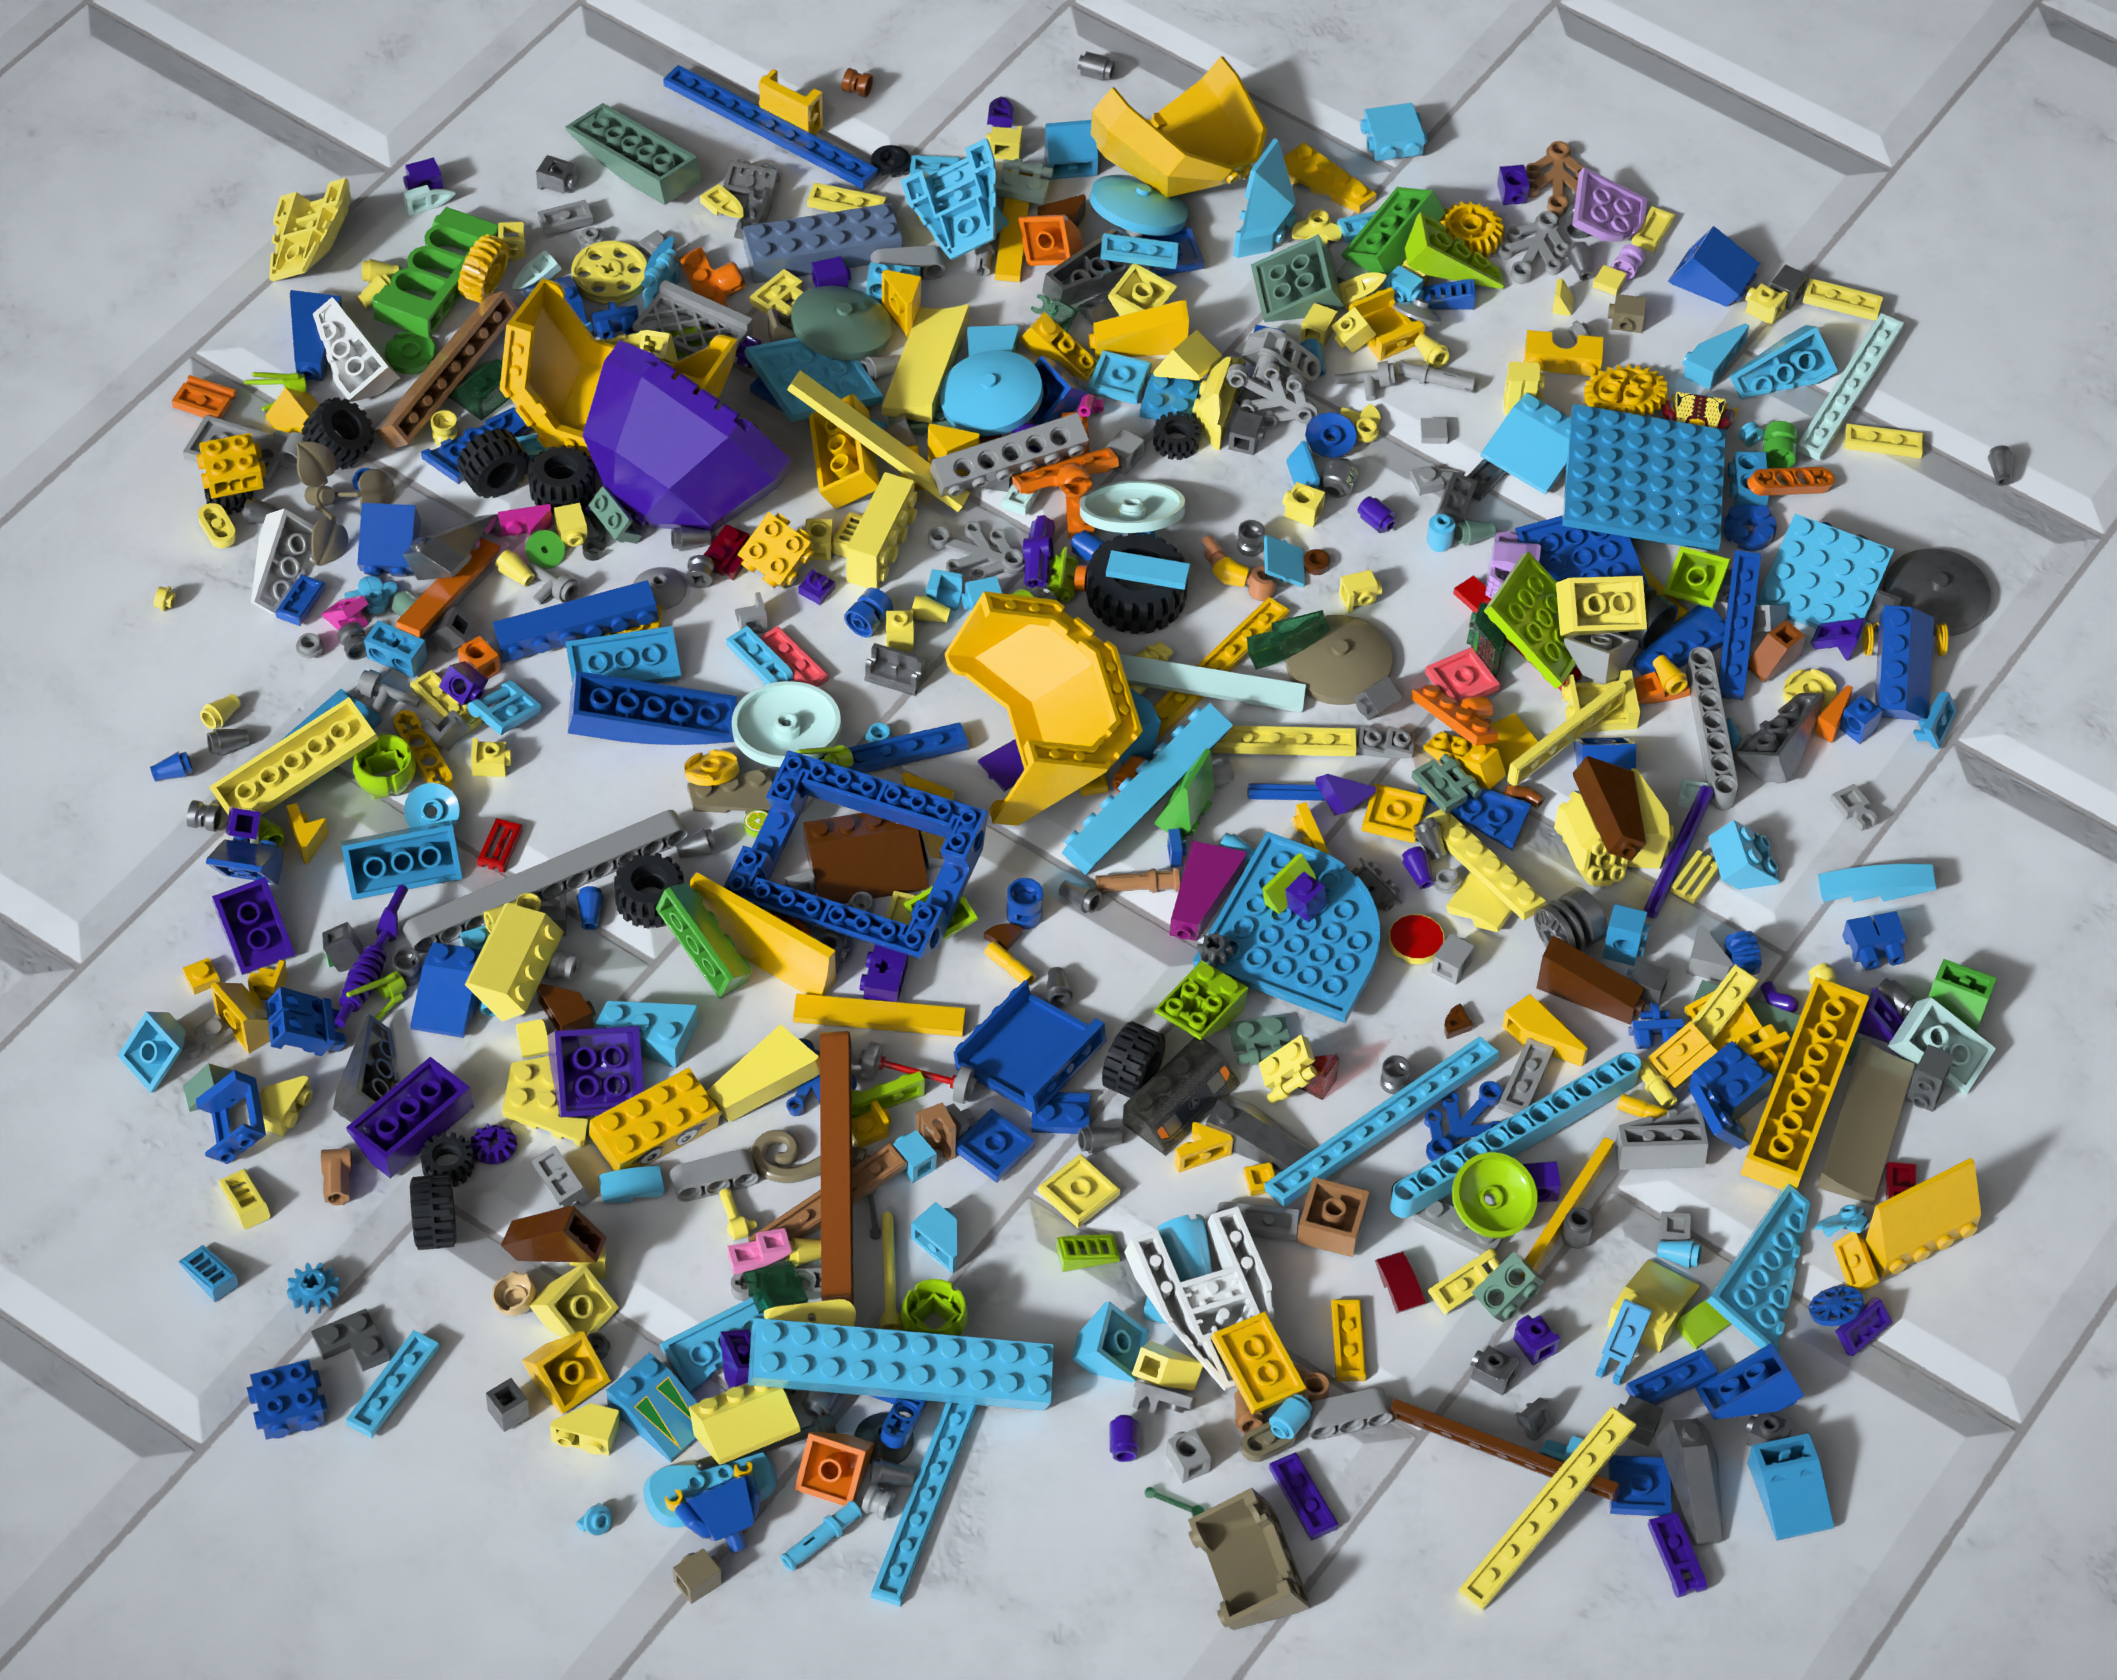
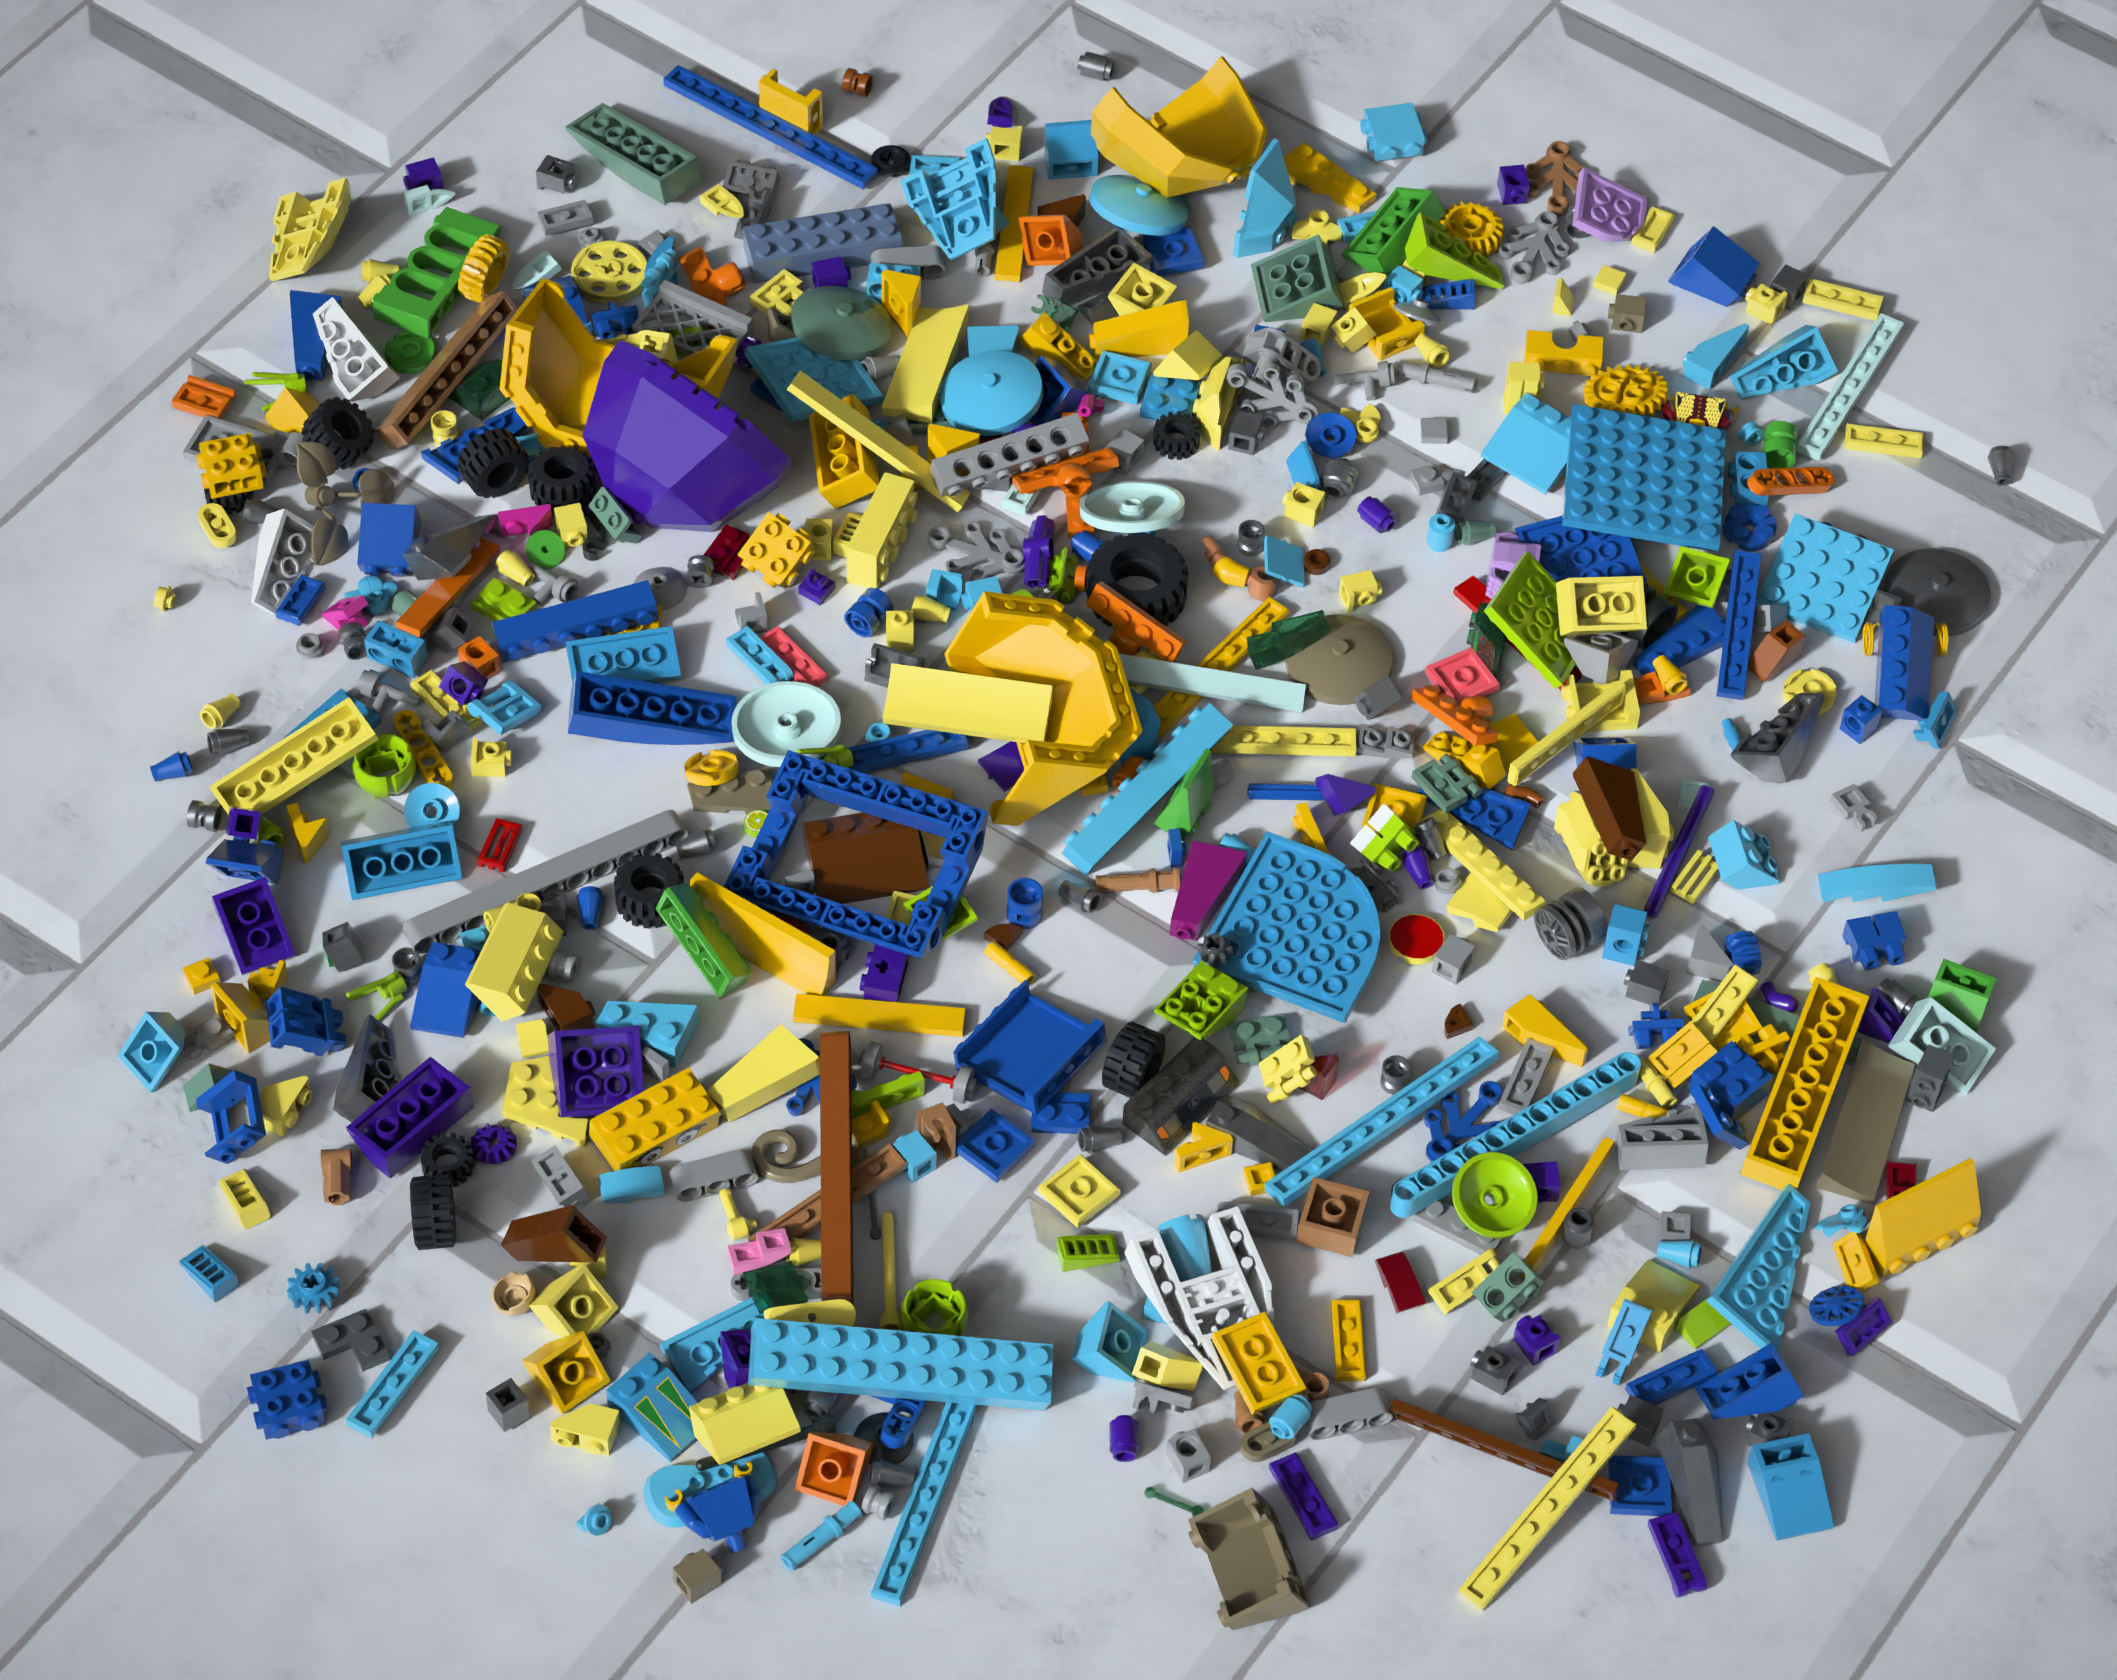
dark purple piece [334,884,408,1027] -> none
light yellow brick [498,222,526,261] -> none
flat silver cone [671,525,711,551] -> none
light yellow plate [807,182,886,212] -> none
light grey plate [848,892,875,914] -> none
medium azure slope [911,1202,957,1273] -> none
light aqua plate [996,158,1053,205] -> none
flat silver cone [1045,967,1073,1009] -> none
medium azure plate [1100,233,1178,269] -> none
medium azure tile [1106,550,1190,590] -> none
lime slope [1262,853,1316,914] -> none
dark purple brick [1285,872,1327,923] -> none
reddish brown slope [1536,936,1646,1025] -> none
flat silver cone [1567,242,1594,281] -> none
lavender wheel [1612,244,1645,280] -> none
light grey beam [1686,647,1738,811] -> none
dark purple slope [1810,618,1866,661] -> none
orange slope [1815,685,1853,743] -> none
none -> lime plate [470,578,537,622]
none -> light grey tile [641,1047,669,1082]
none -> light yellow arch [882,663,1053,743]
none -> orange plate [1086,581,1187,663]
none -> lime hips [1350,804,1419,872]

